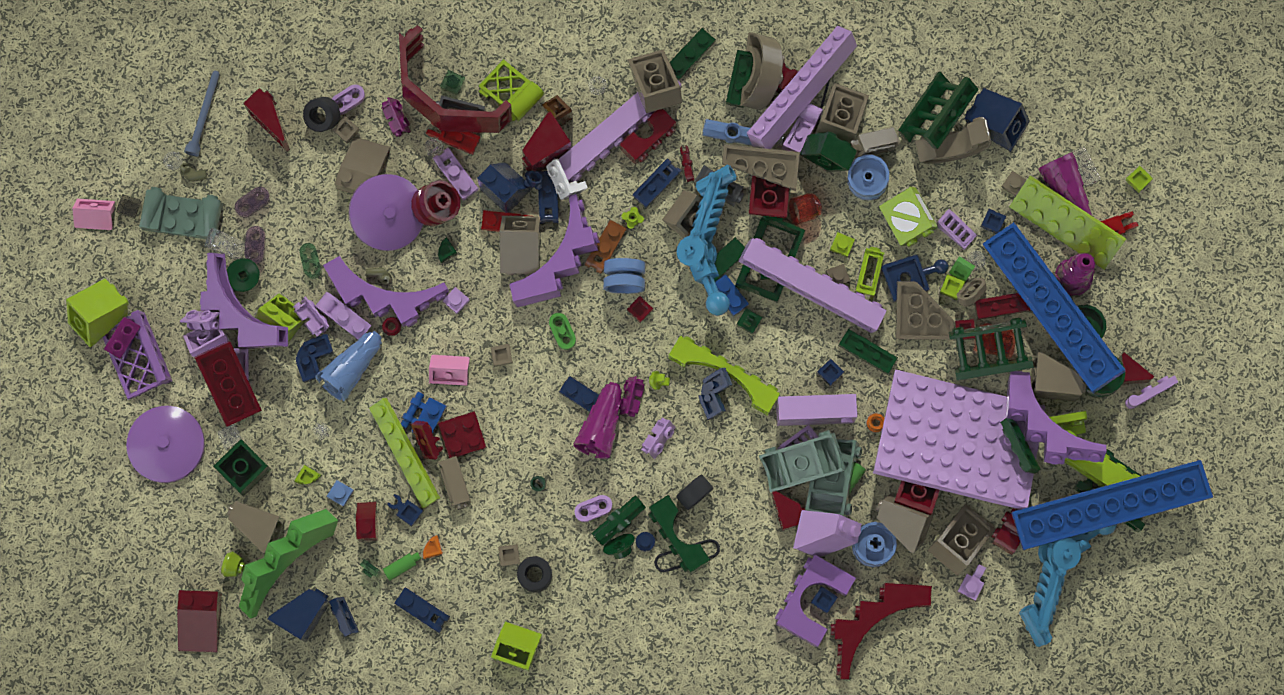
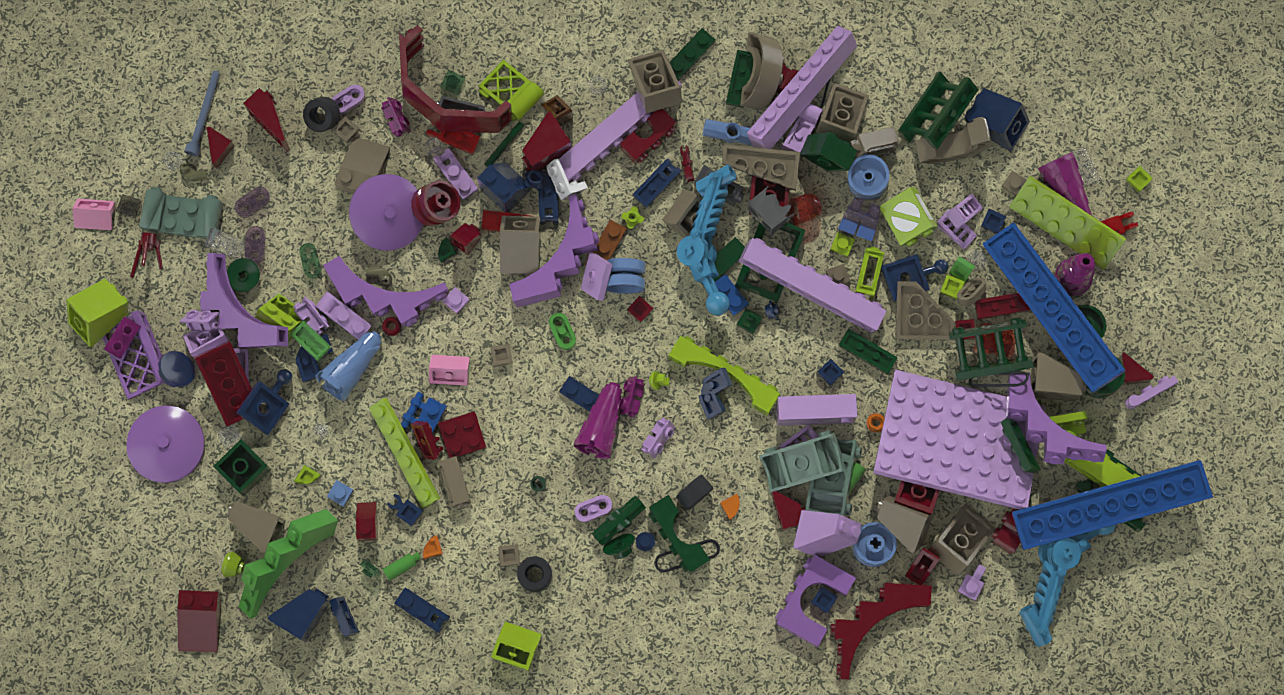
none -> dark red plant [130,232,163,278]
none -> dark blue tile [158,351,195,388]
none -> dark red slope [206,127,234,168]
none -> dark blue plate [236,369,292,435]
none -> bright green plate [290,321,332,361]
none -> dark red slope [450,223,482,256]
none -> dark green bar [484,121,524,167]
none -> lavender plate [581,253,612,301]
none -> orange tile [720,494,740,520]
none -> dark grey piece [748,186,795,235]
none -> dark blue plate [765,300,780,320]
none -> clear purple hips [838,197,880,241]
none -> dark red slope [905,548,940,585]
none -> lavender slope [946,194,983,228]
none -> black piece [969,371,1029,387]

